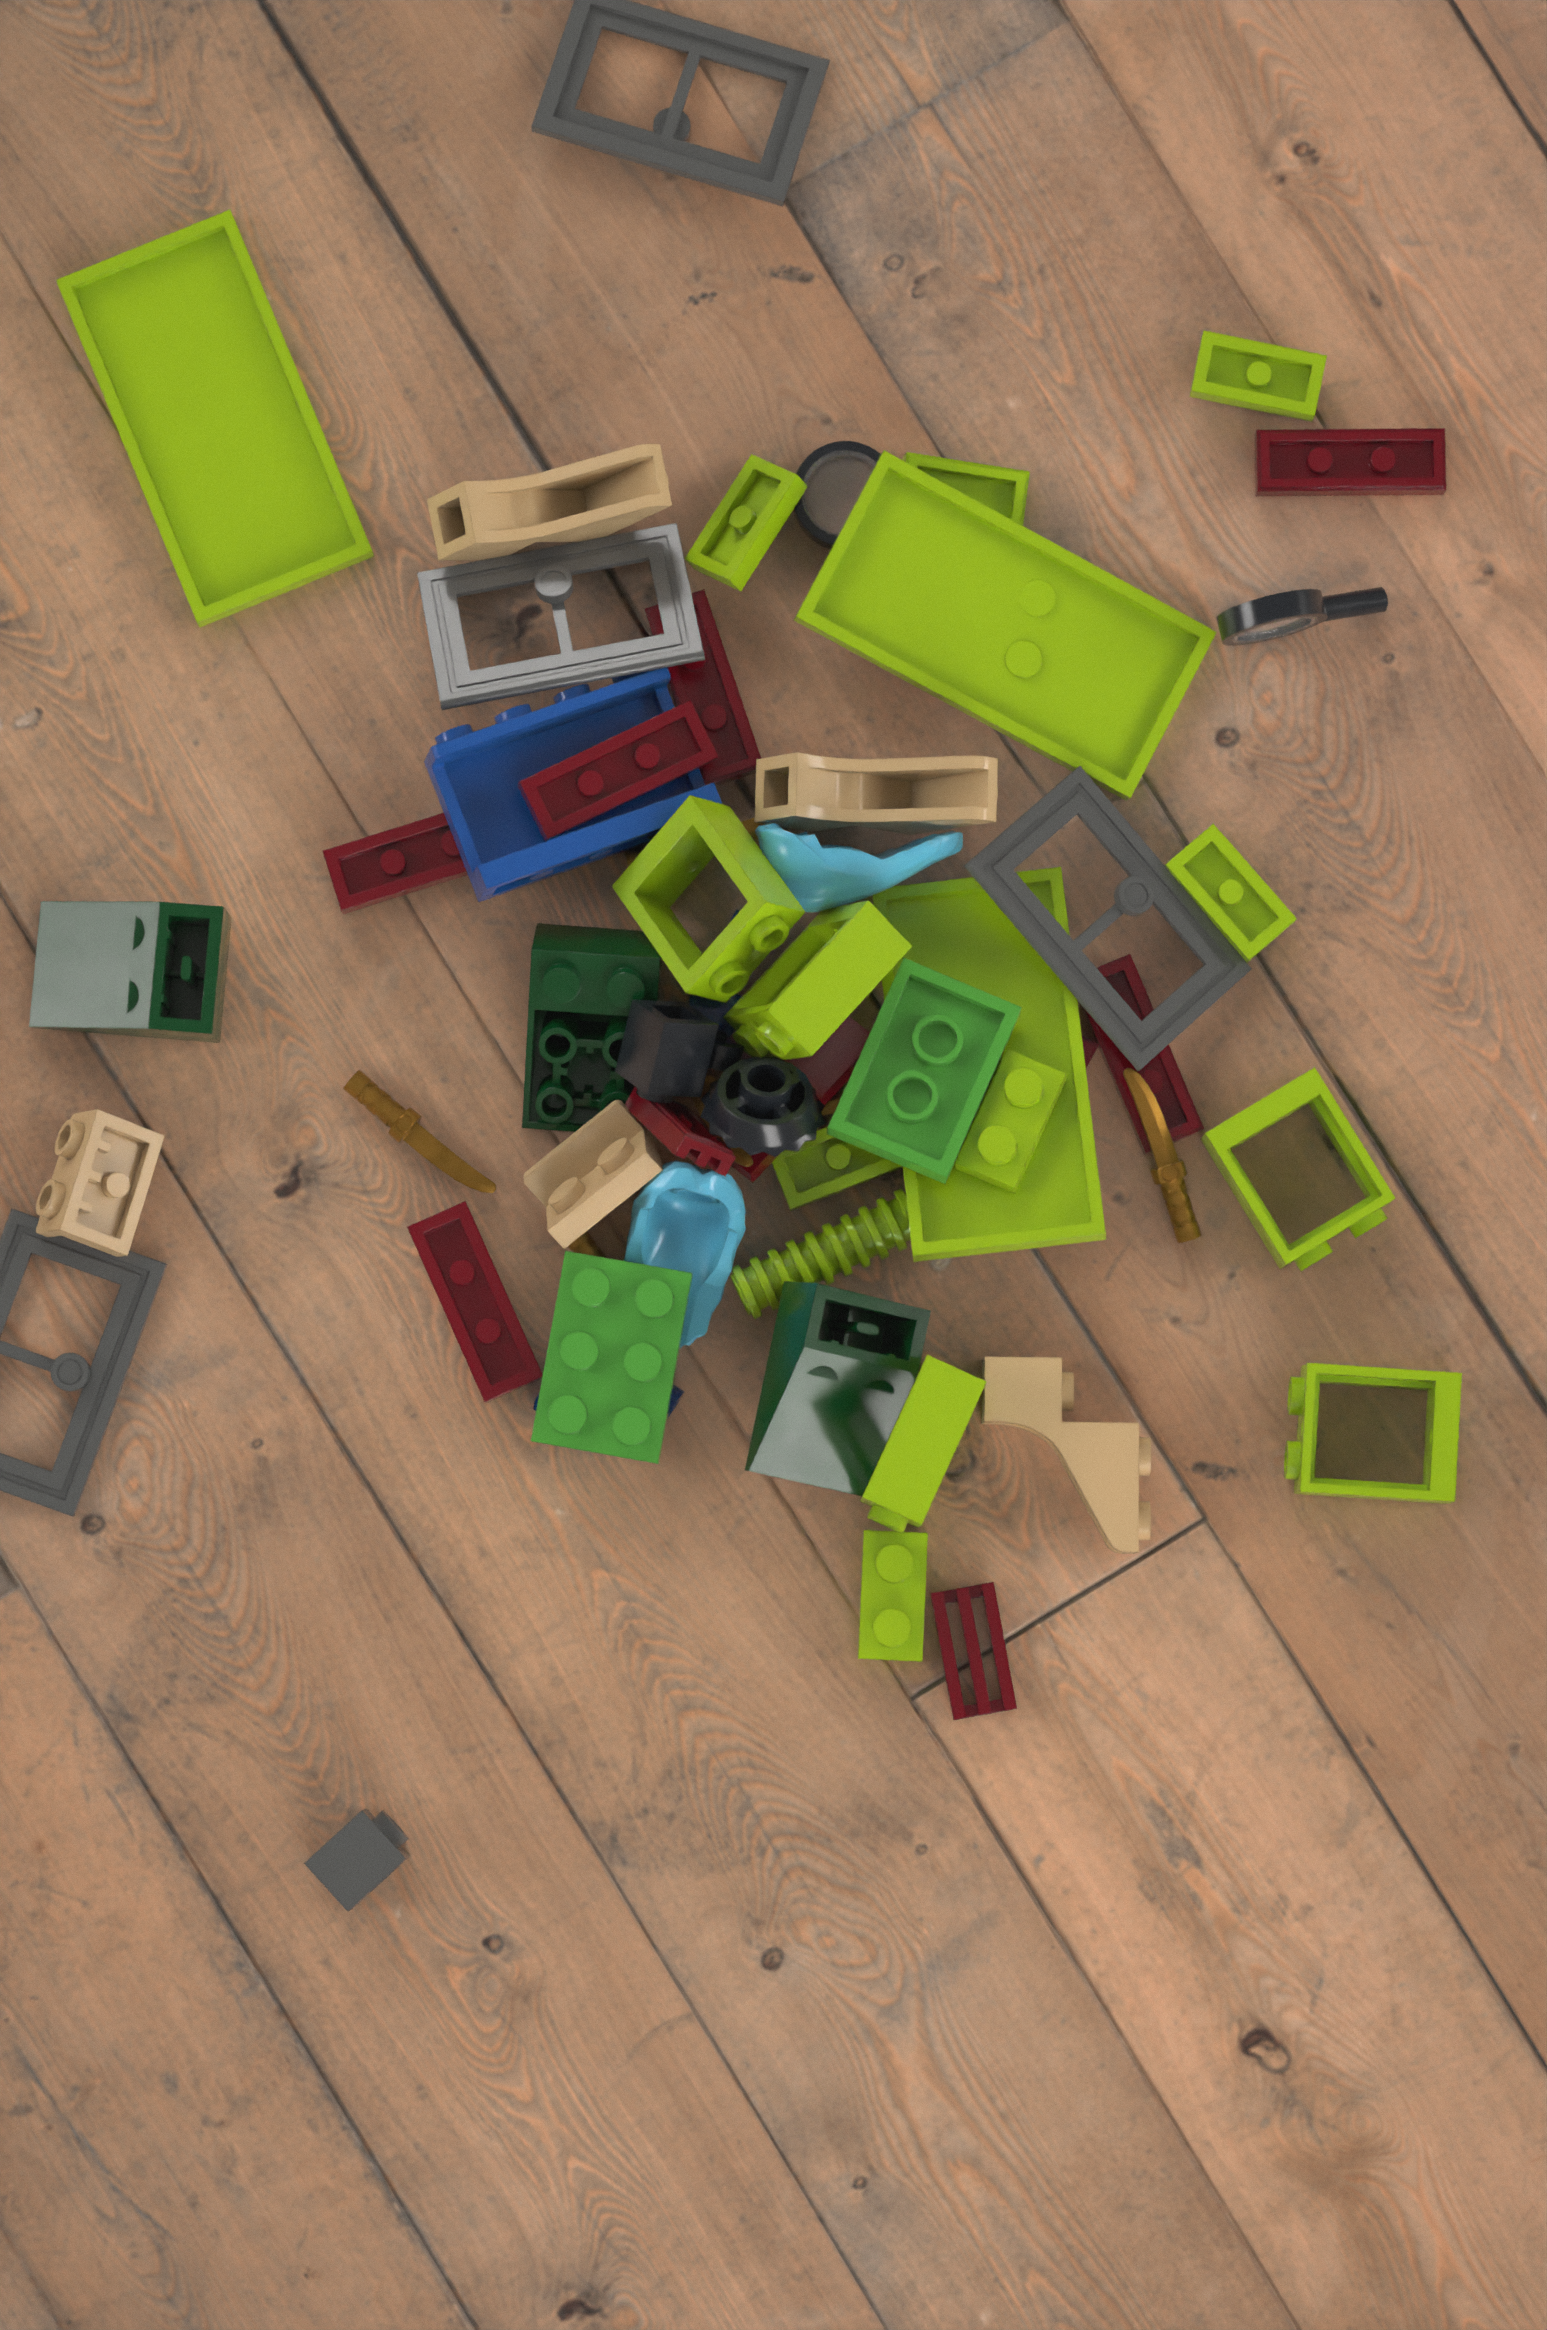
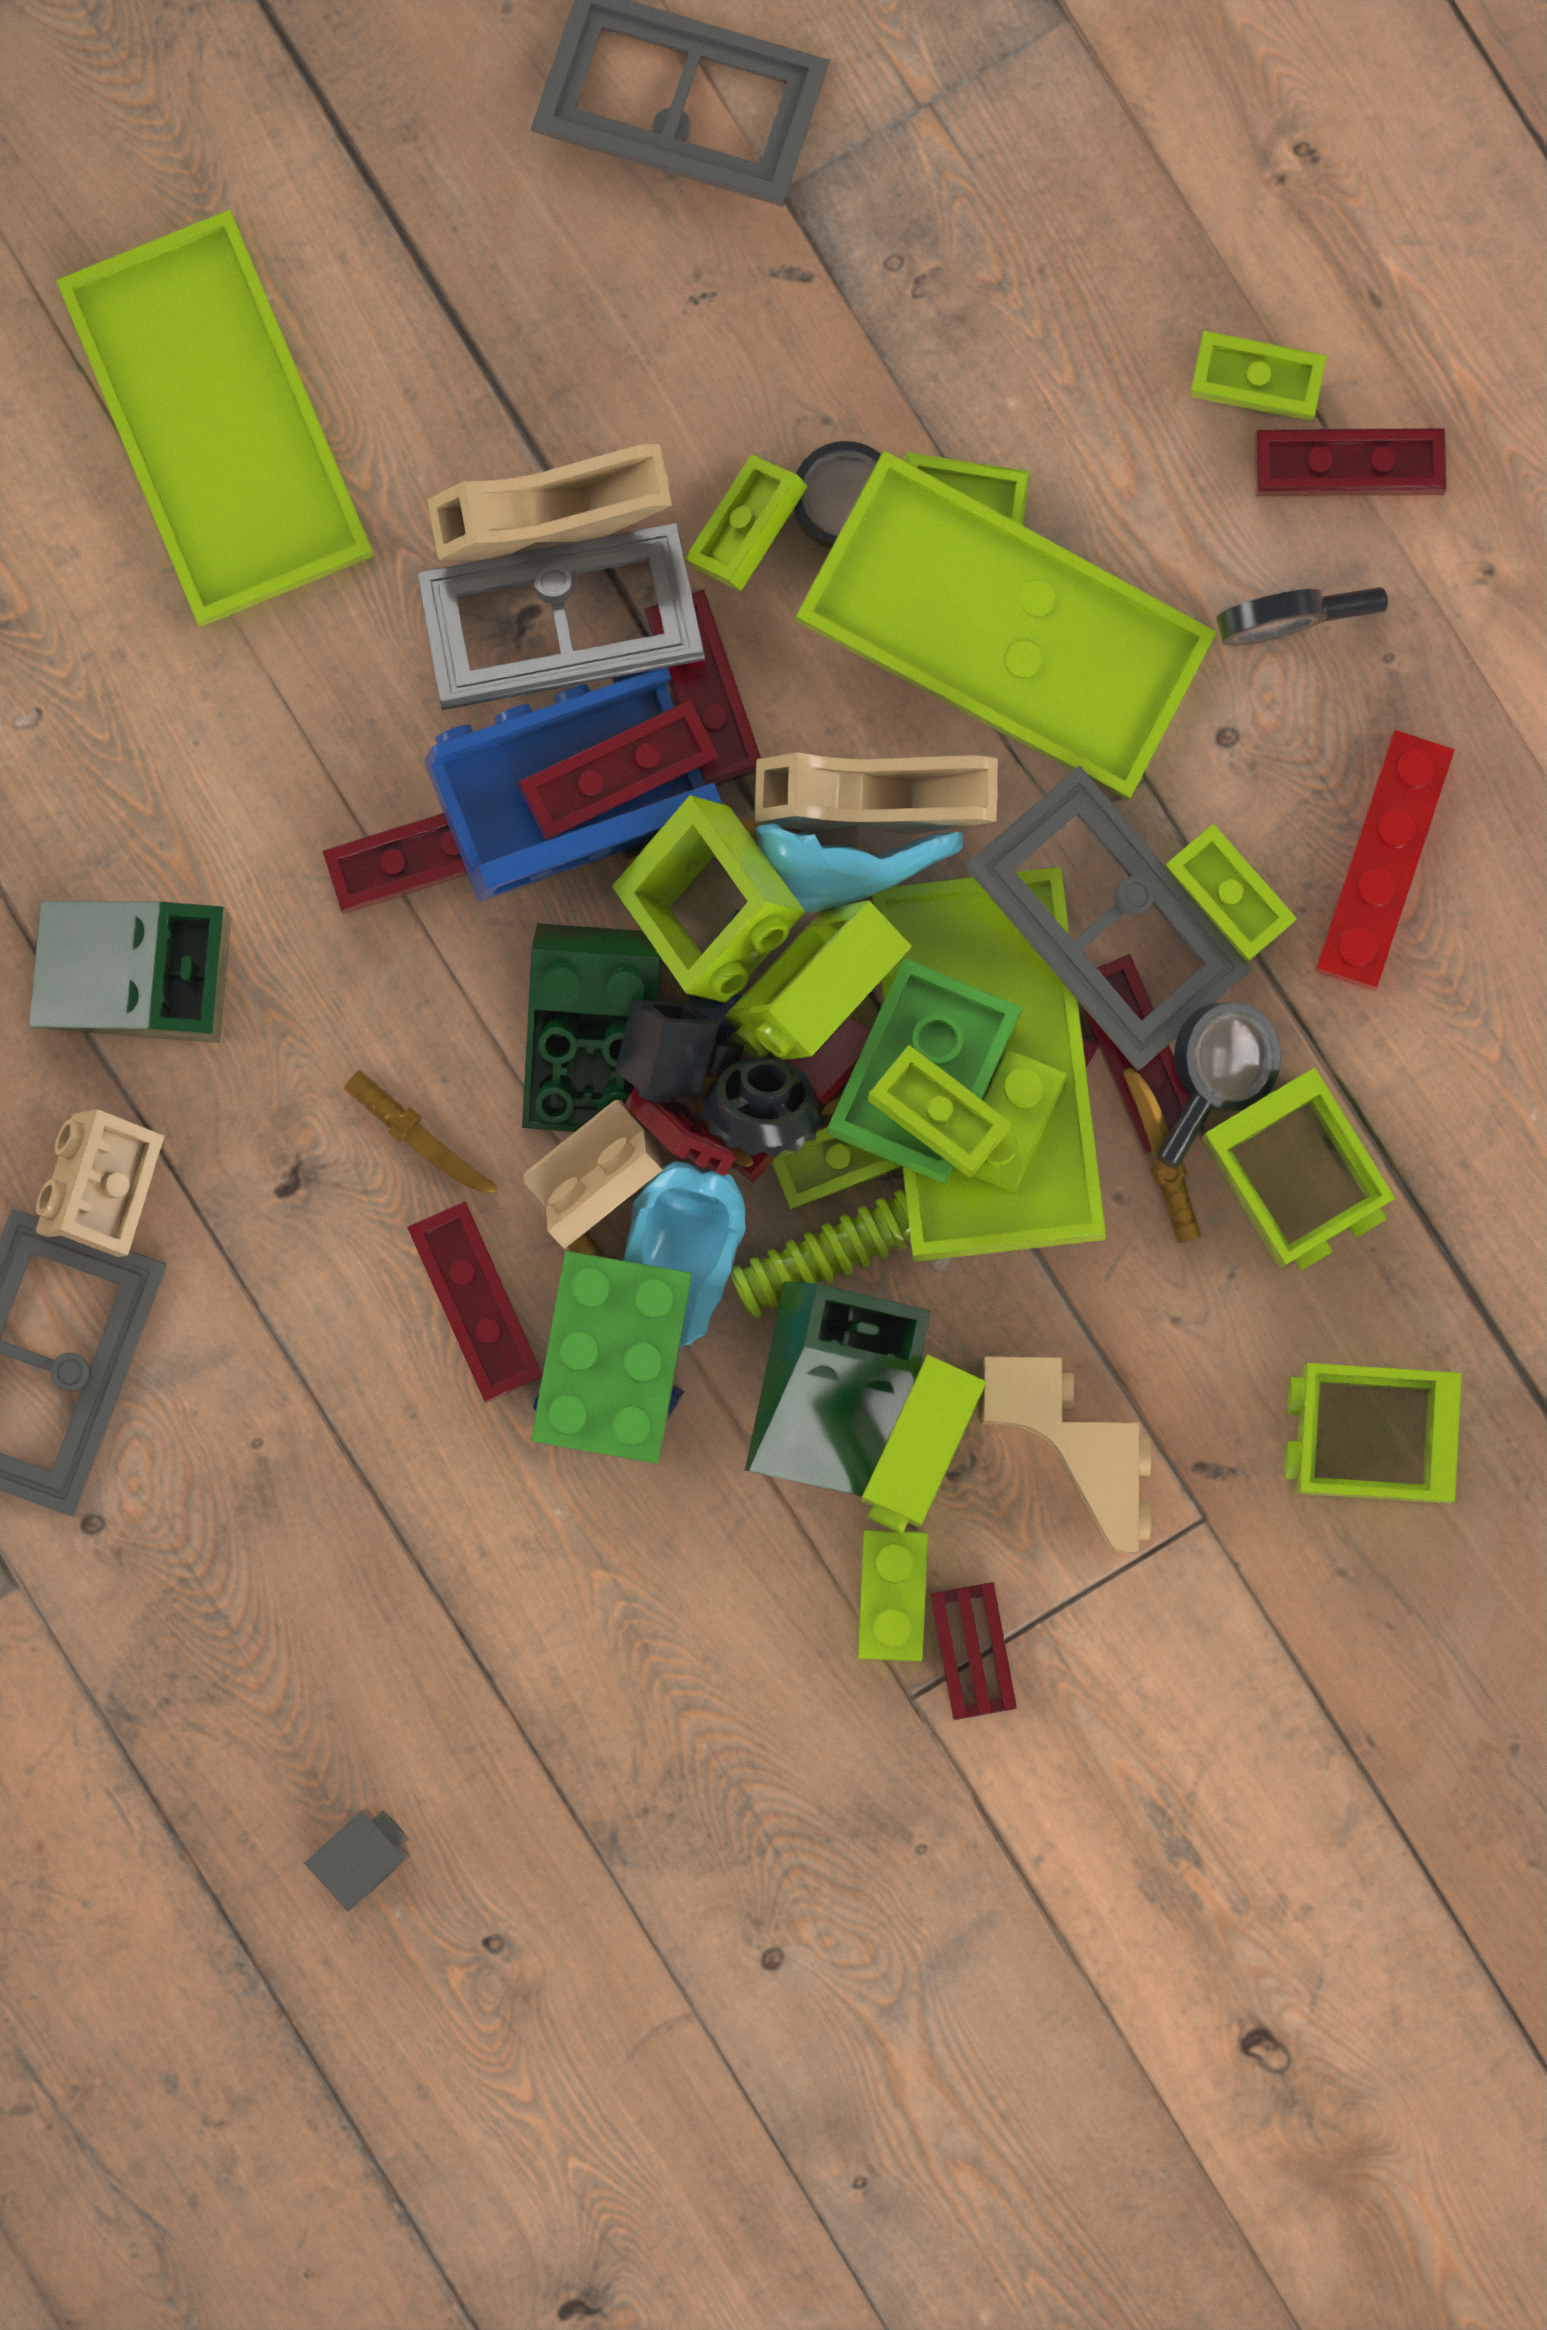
none -> lime plate [868,1045,1012,1178]
none -> piece [1156,1002,1281,1169]
none -> red plate [1314,730,1455,991]

